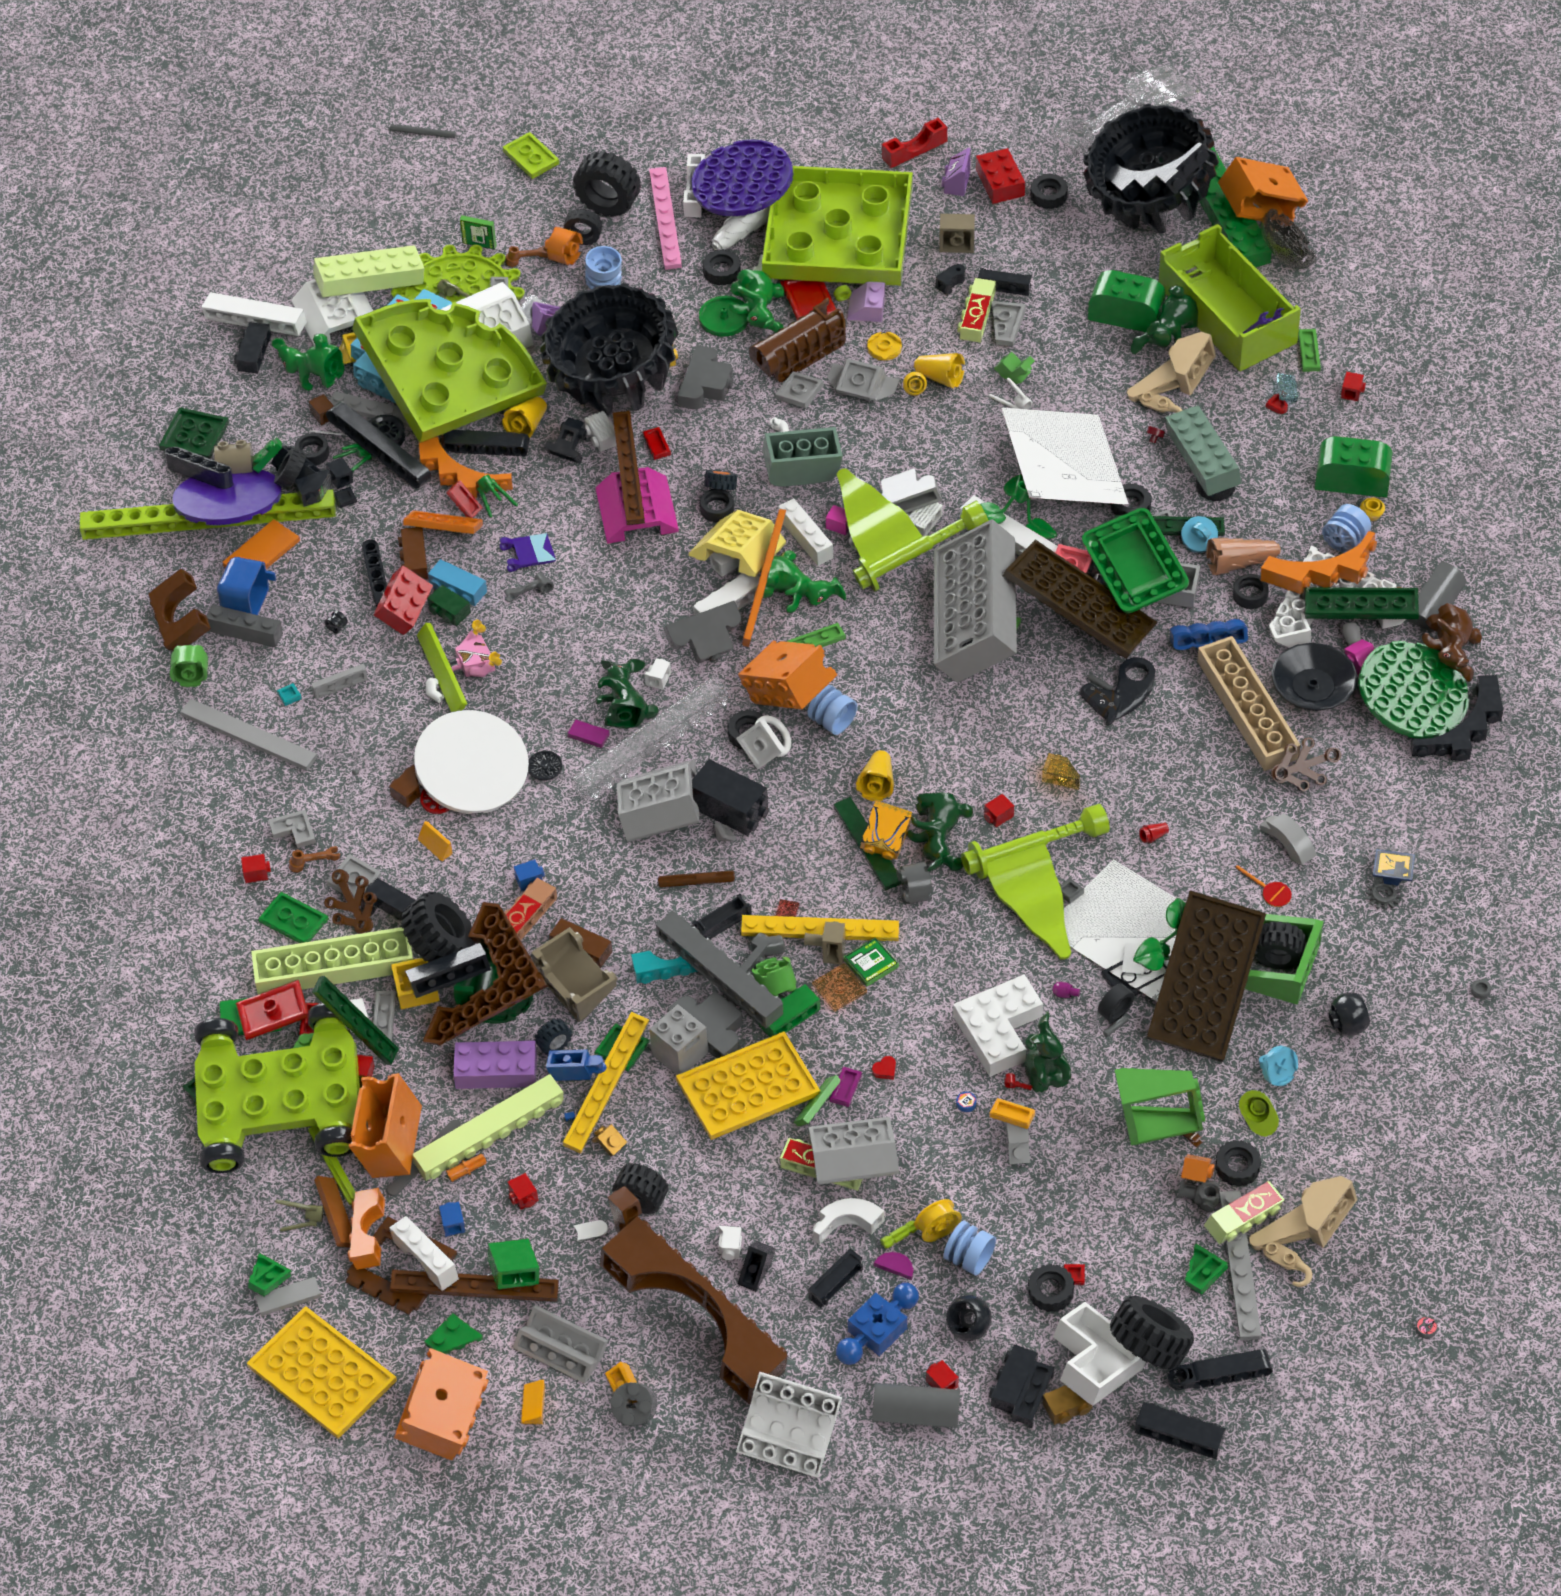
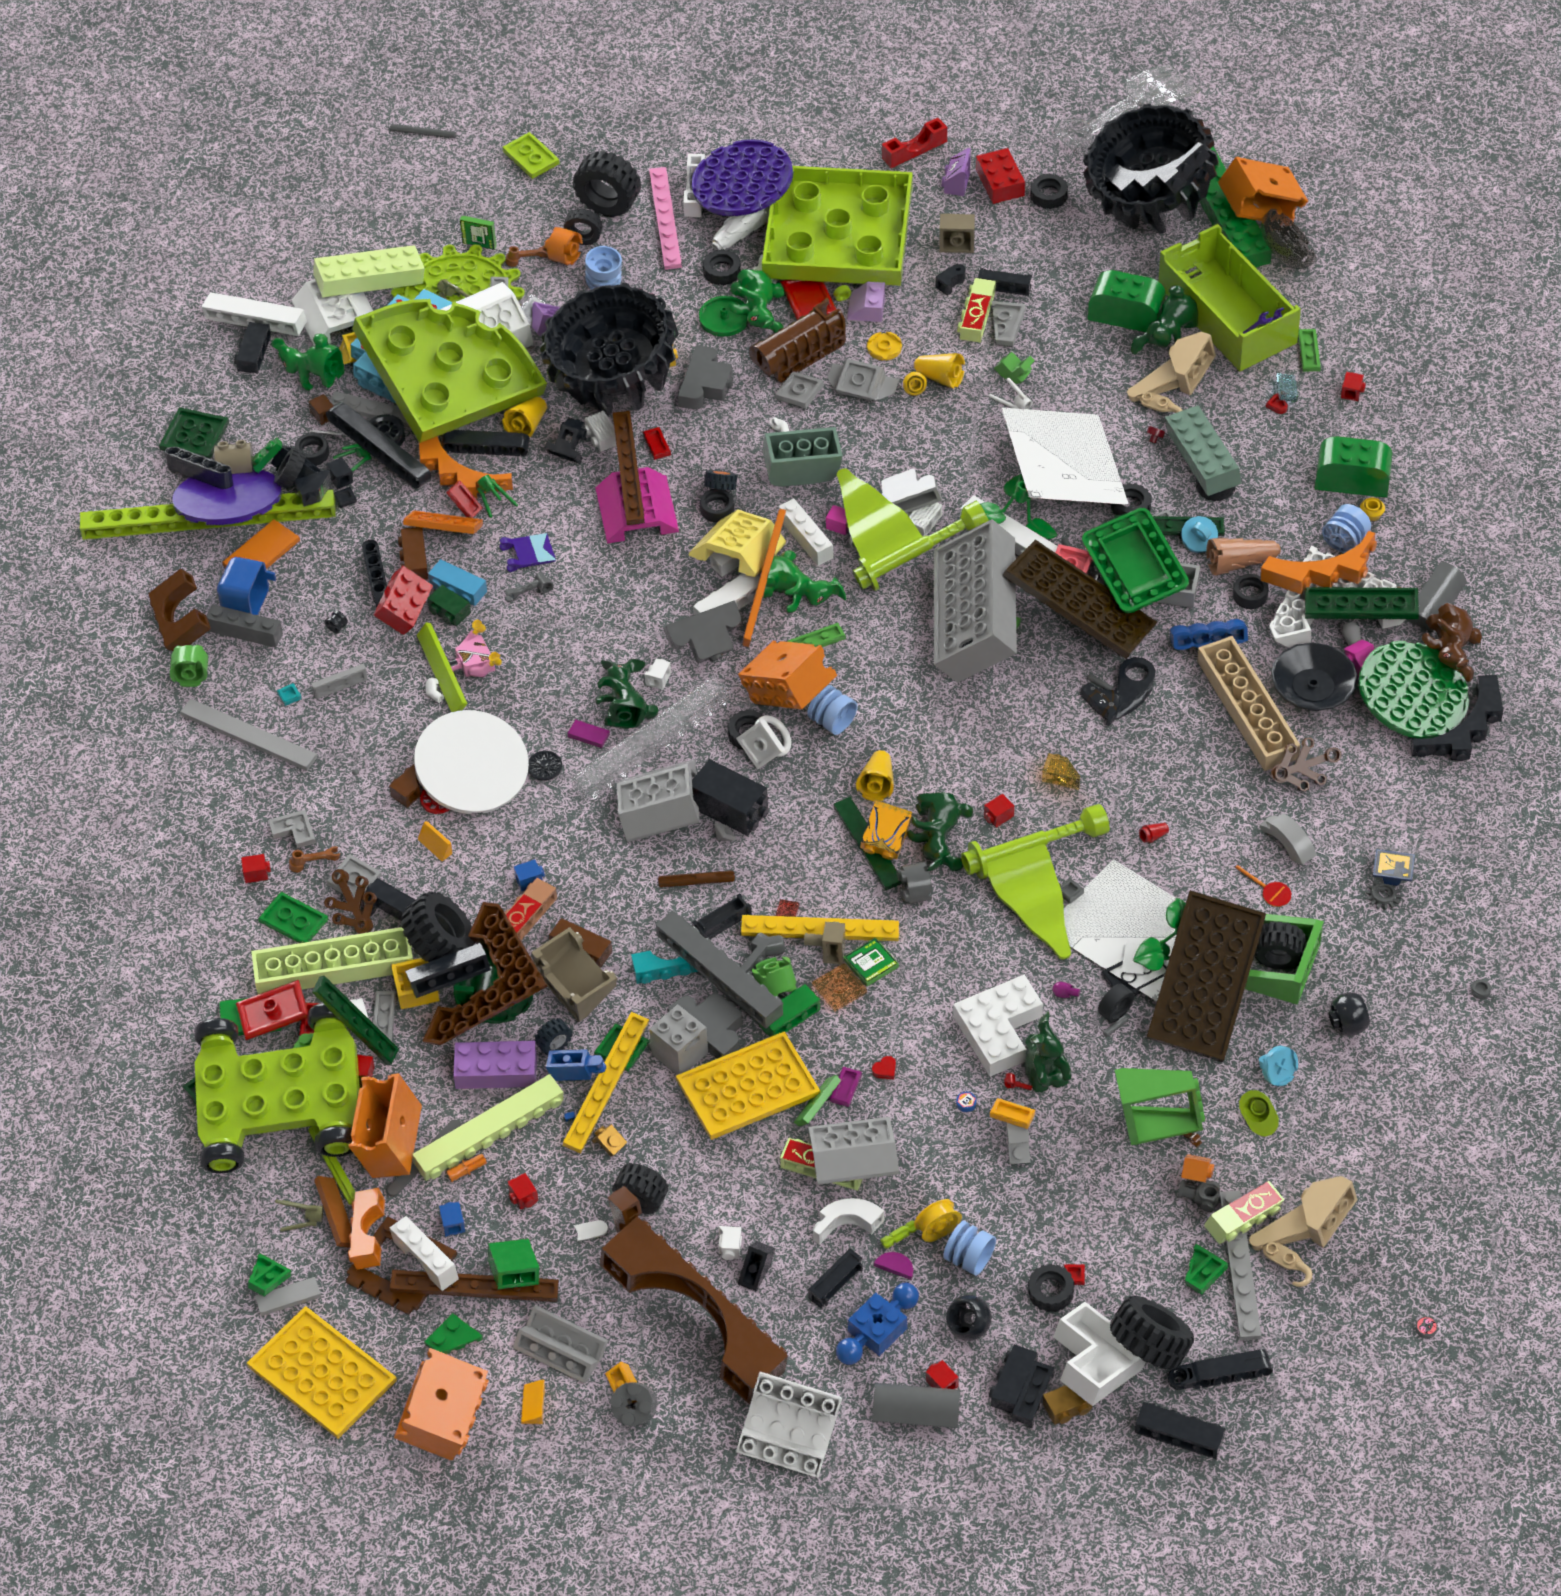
black tyre [1215,1140,1261,1187] -> none

